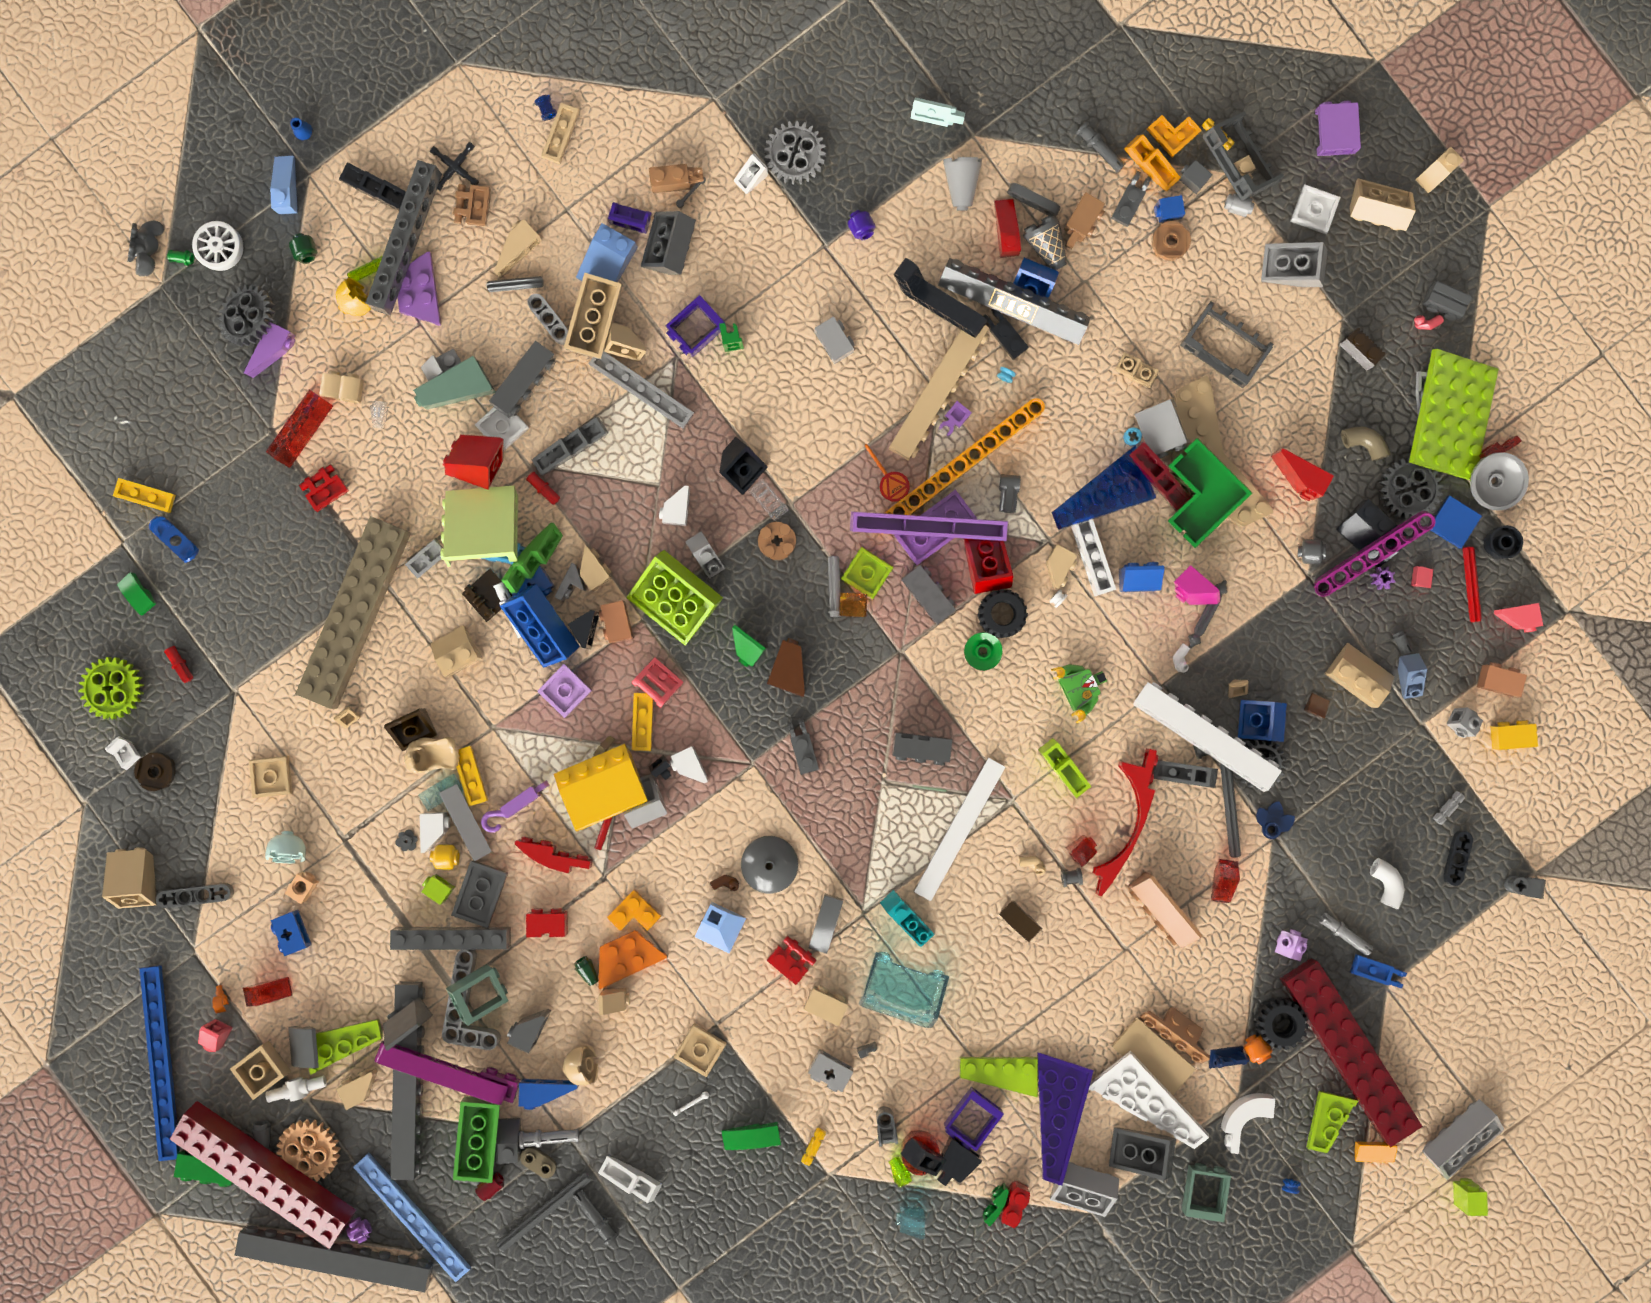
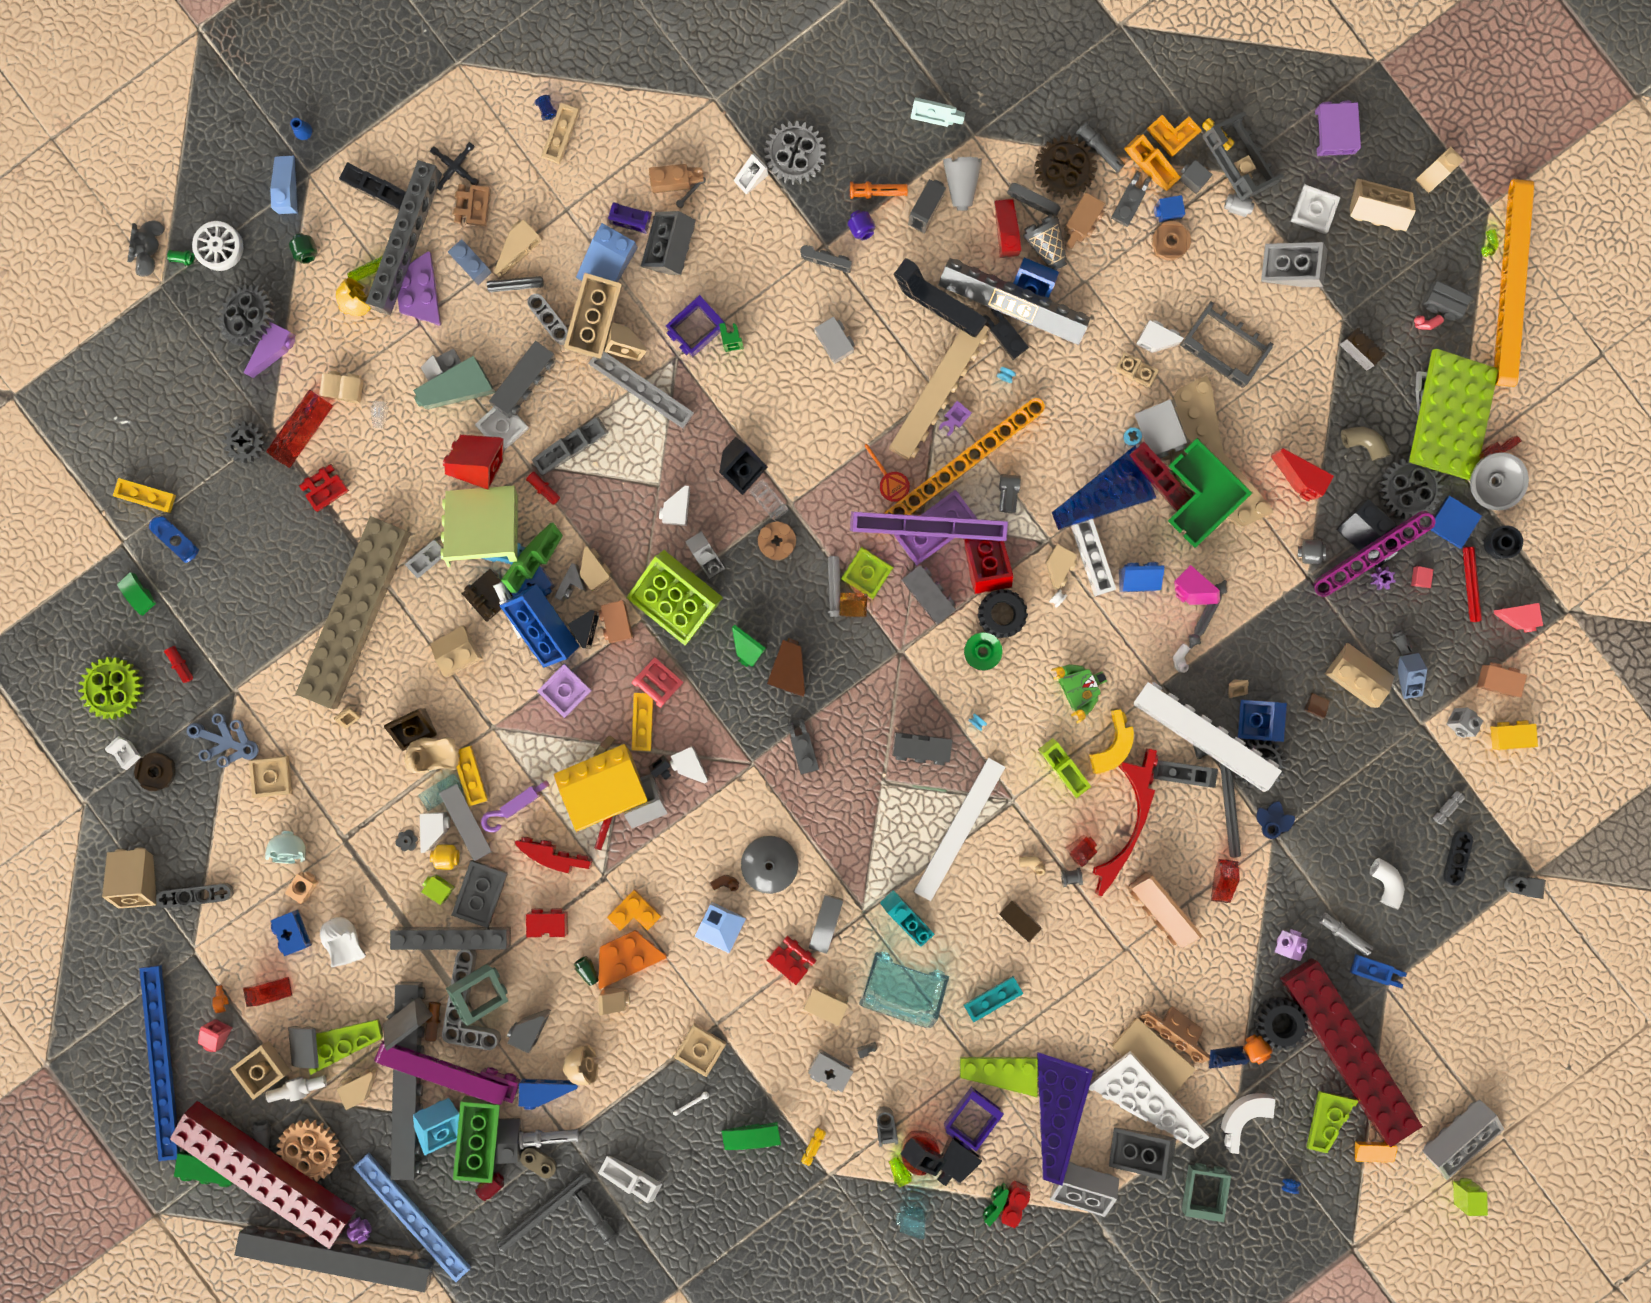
none -> sand blue plant [187,713,259,768]
none -> dark grey gear [222,421,267,464]
none -> white piece [320,917,366,967]
none -> medium azure slope [413,1098,459,1155]
none -> dark orange axle [425,1002,441,1042]
none -> sand blue brick [448,239,492,285]
none -> dark grey hinge [800,245,852,273]
none -> orange pin [850,181,908,199]
none -> dark grey slope [908,179,946,234]
none -> teal plate [963,976,1023,1023]
none -> medium azure bush [968,713,987,731]
none -> dark brown gear [1034,135,1097,199]
none -> yellow arch [1089,709,1134,774]
none -> white slope [1136,320,1184,353]
none -> clear neon green arm [1481,229,1499,257]
none -> light orange beam [1494,179,1534,387]

